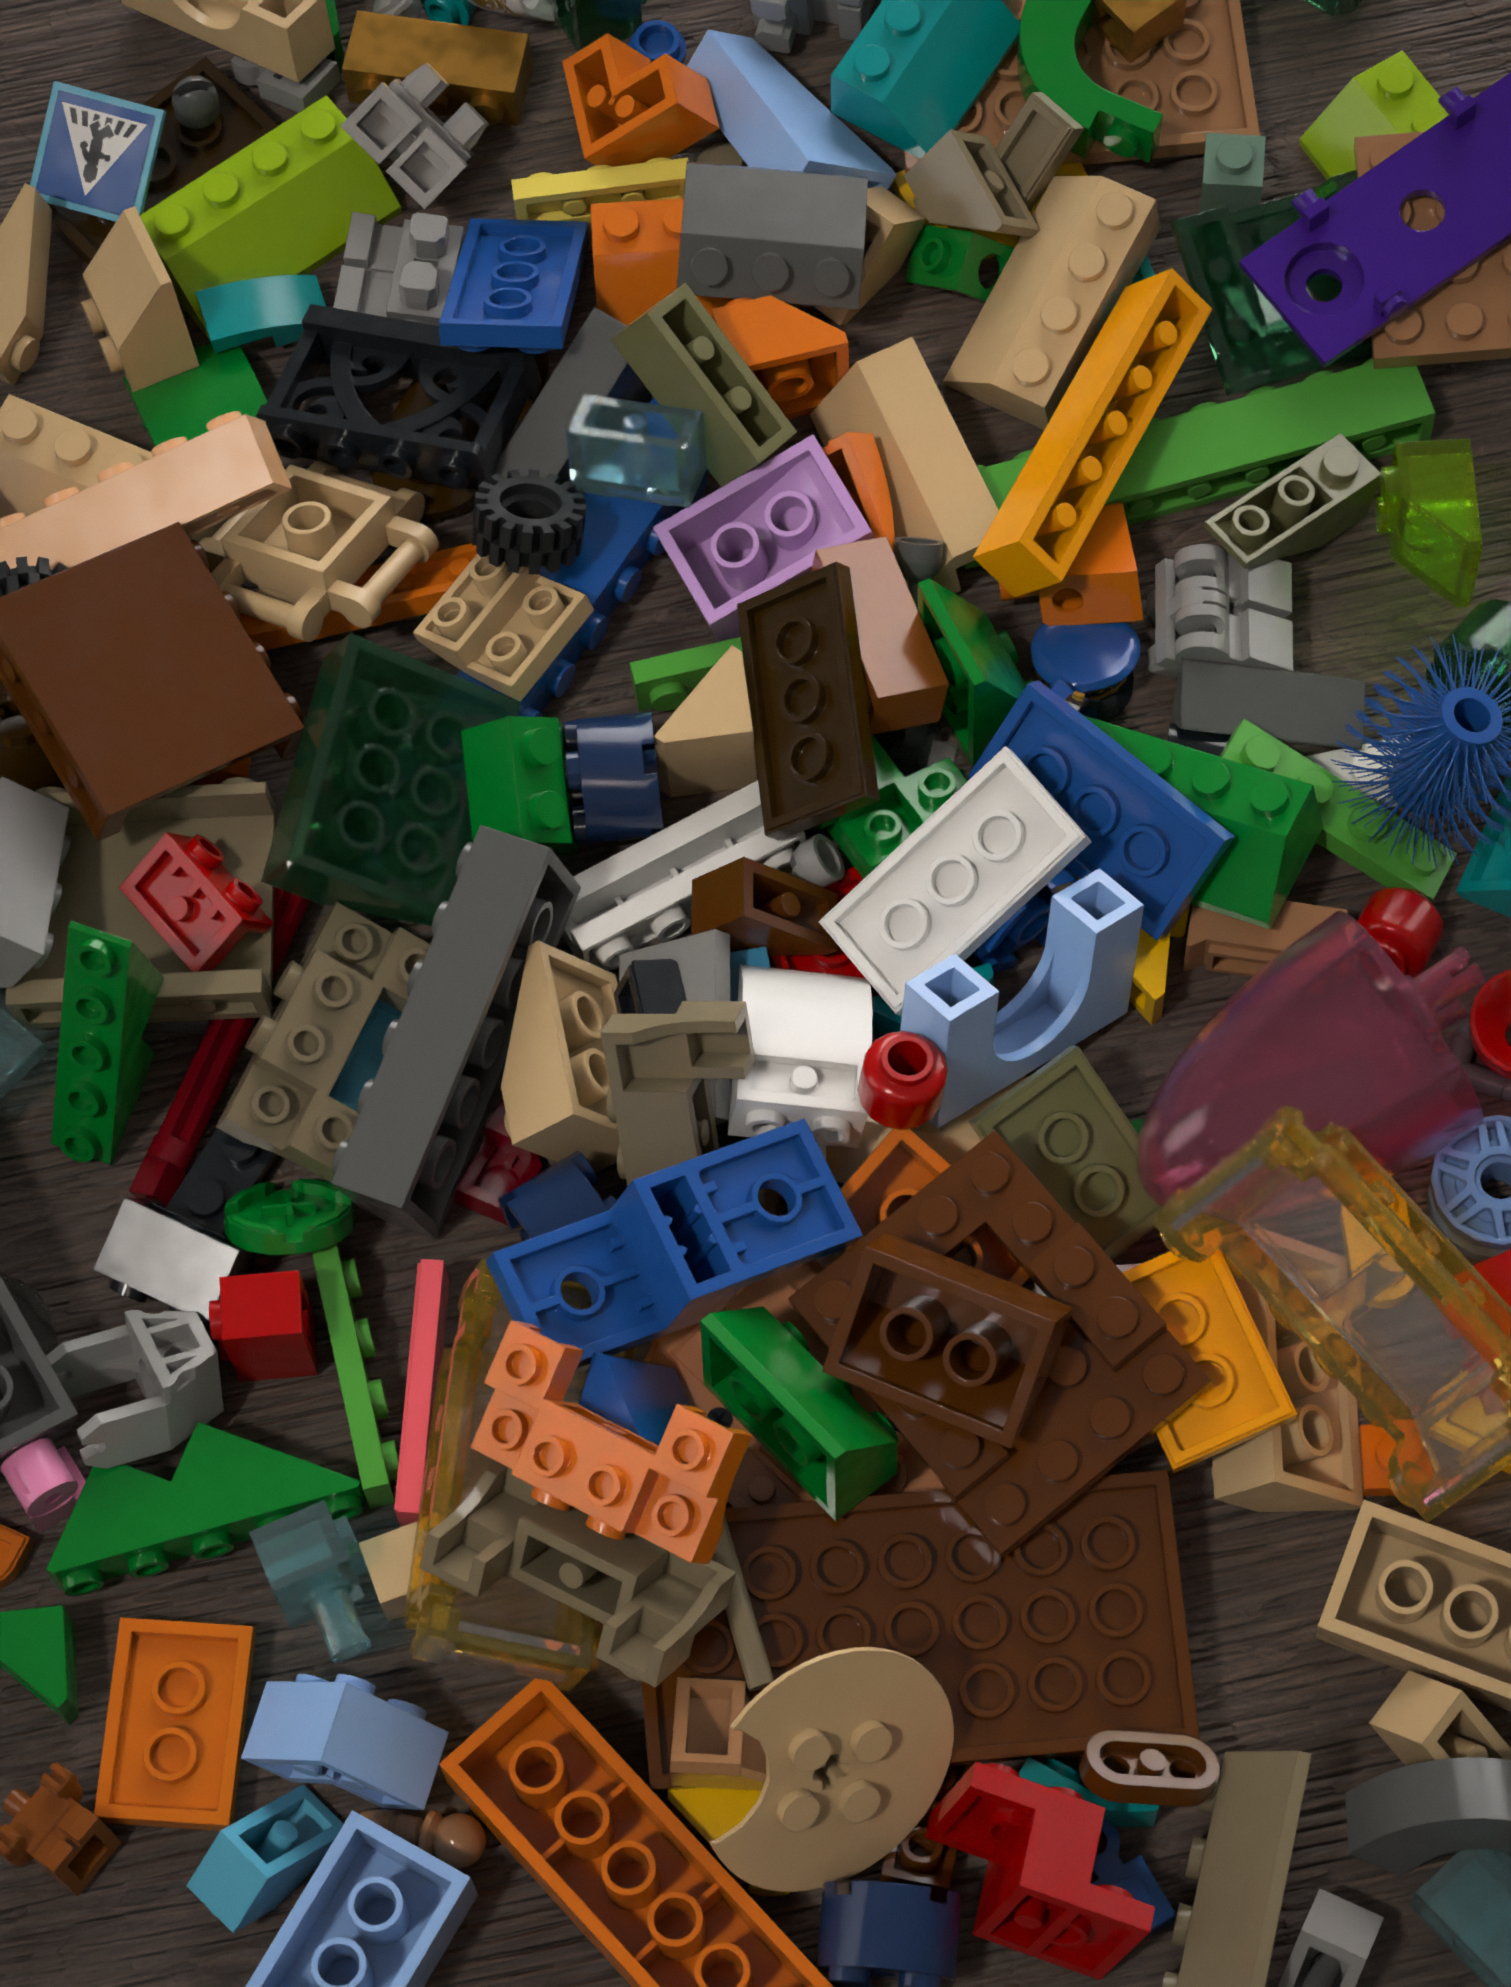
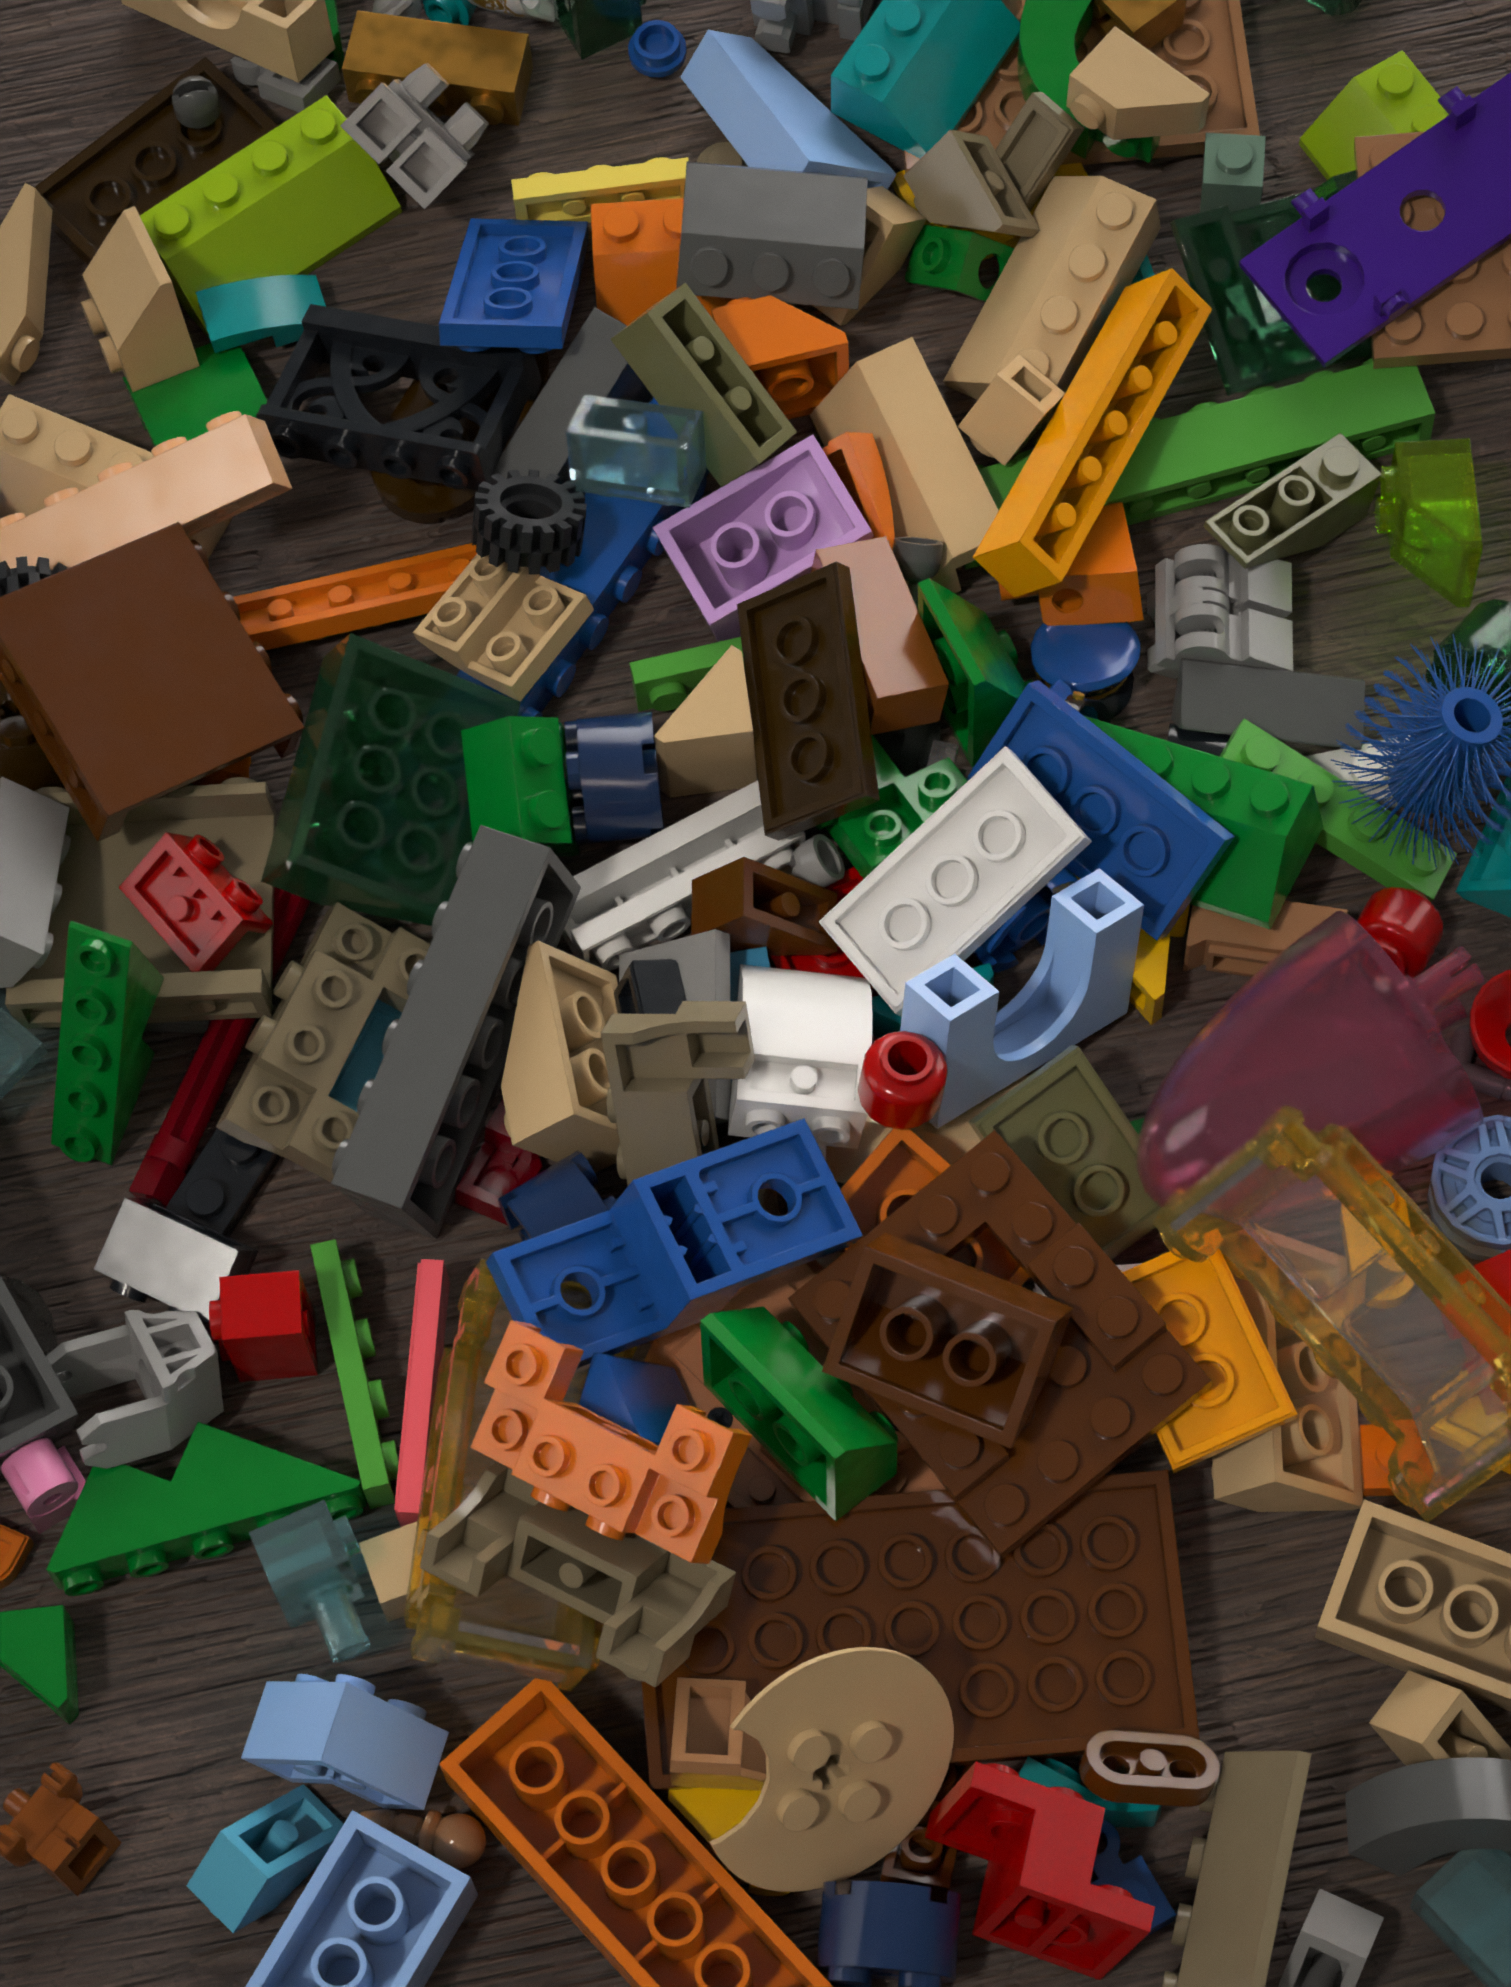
piece [30,81,167,222] -> none
orange plate [94,1617,257,1831] -> none
tan brick [198,461,439,642] -> none
green tile [224,1179,355,1255] -> none
light grey hips [333,212,464,326] -> none
orange brick [562,33,719,167] -> none
dark tan bar [711,1513,774,1691] -> none
none -> tan brick [957,355,1065,466]
none -> tan slope [1066,26,1210,140]

